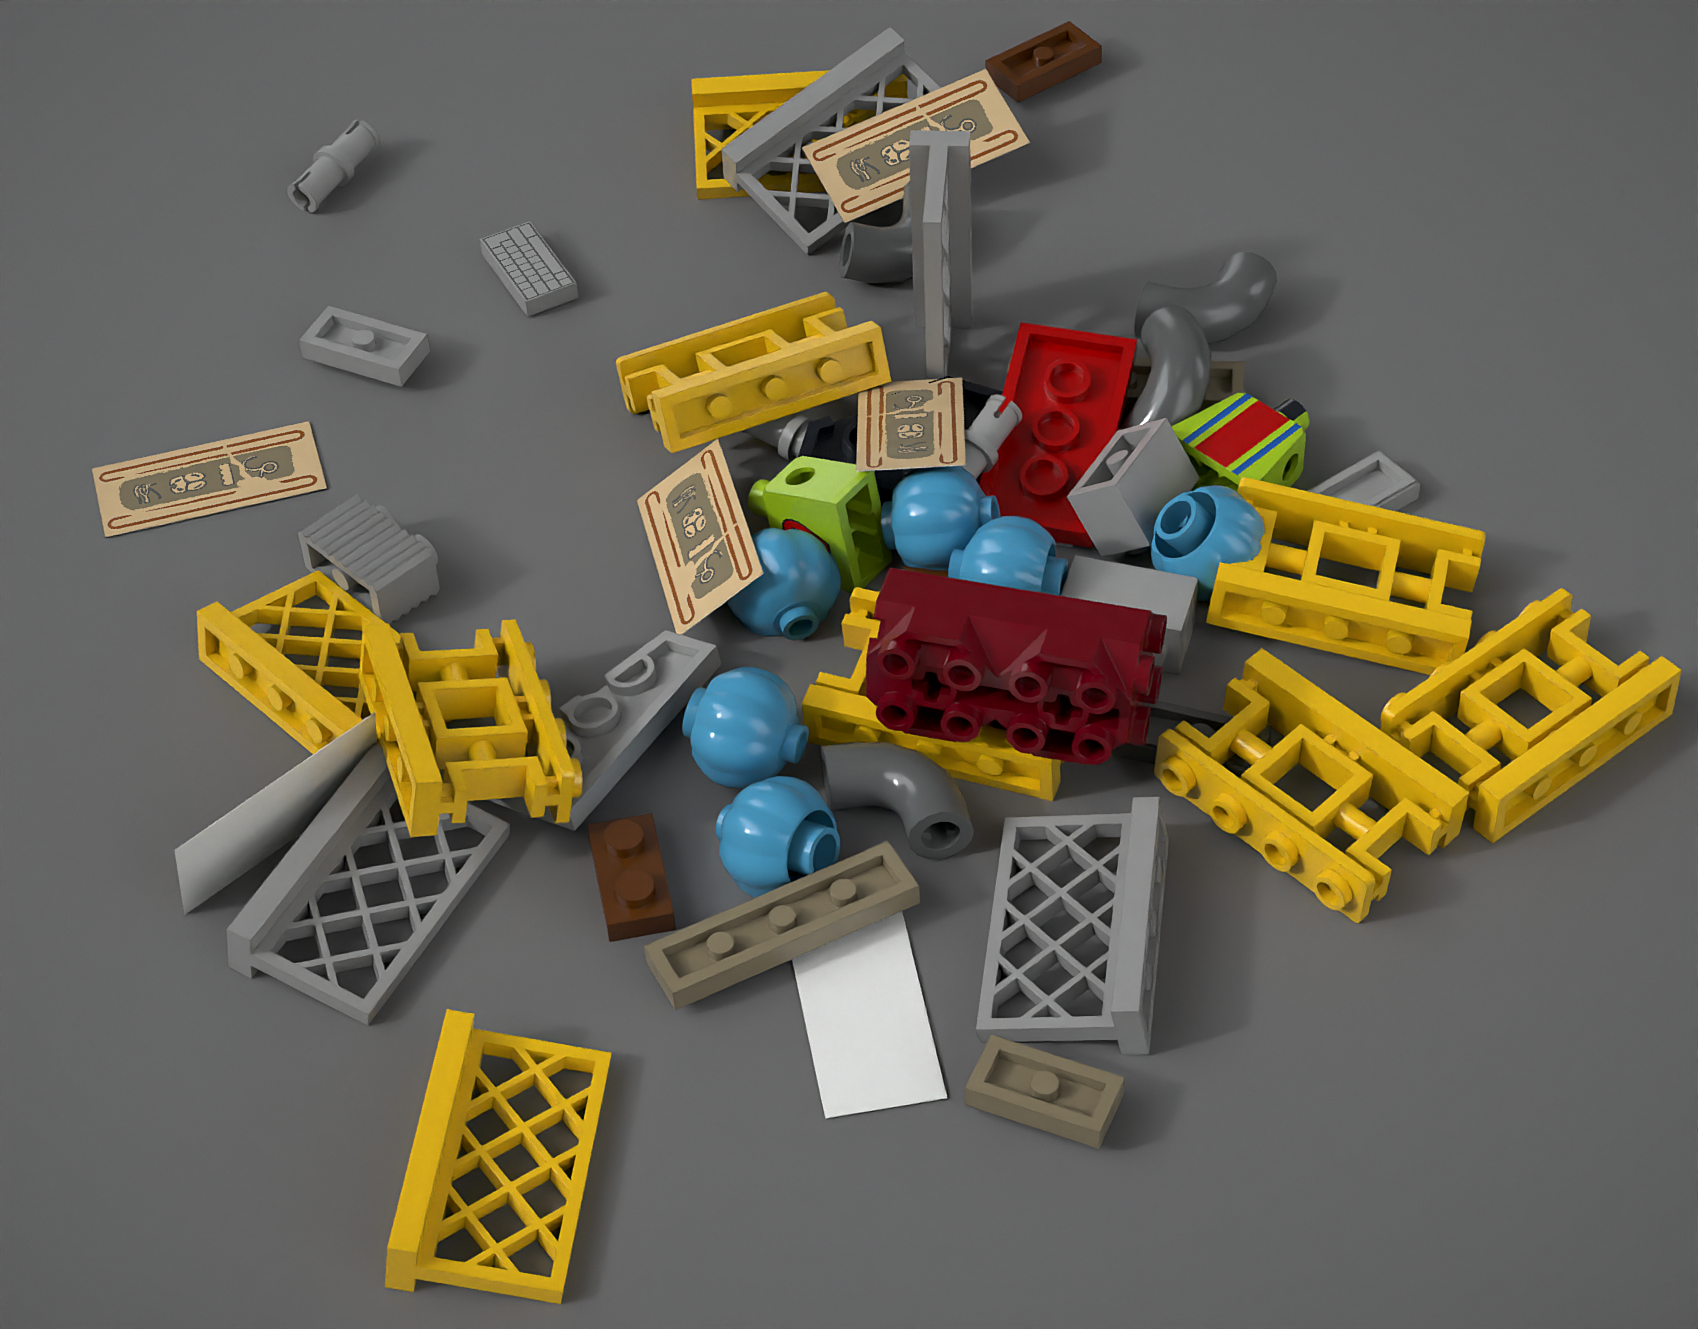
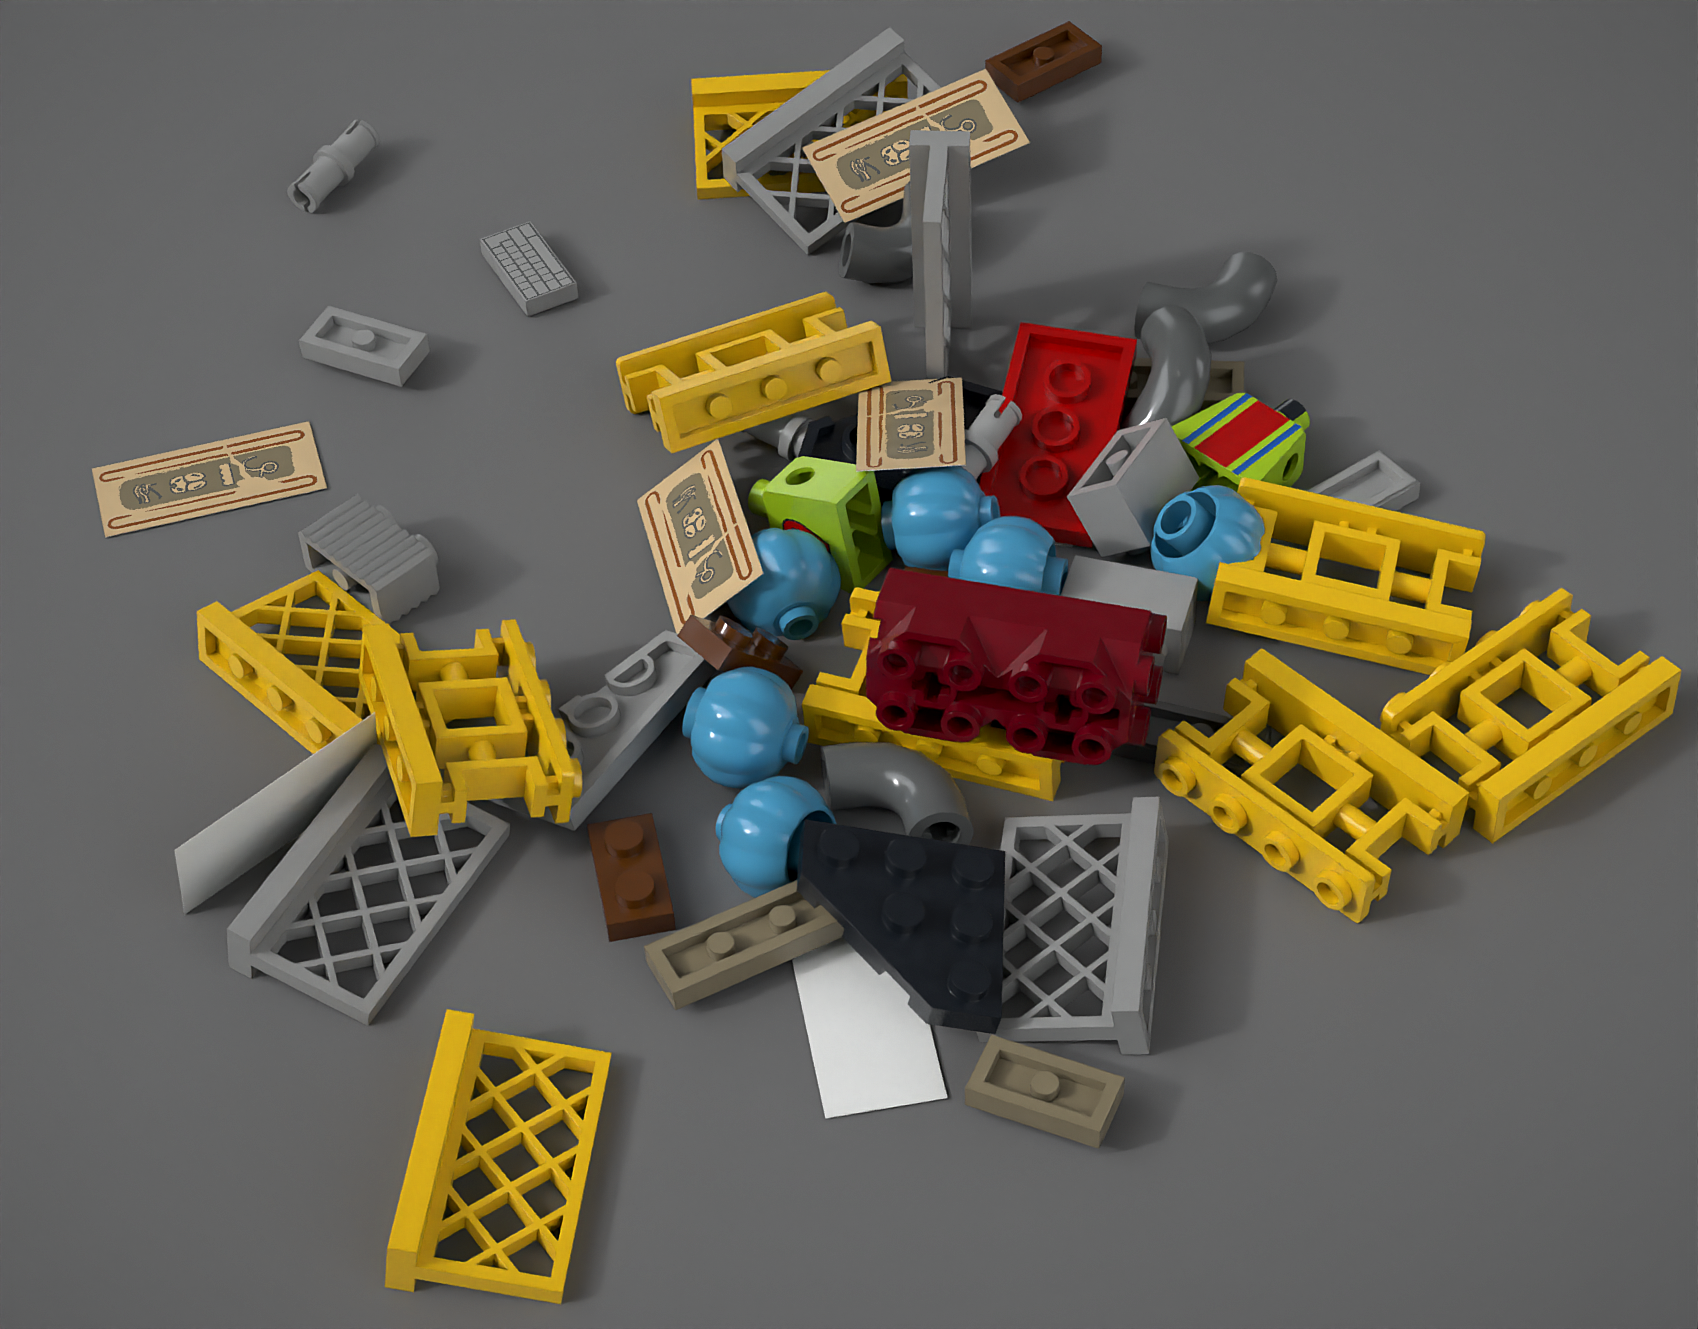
none -> reddish brown plate [677,615,803,690]
none -> black plate [796,819,1005,1034]

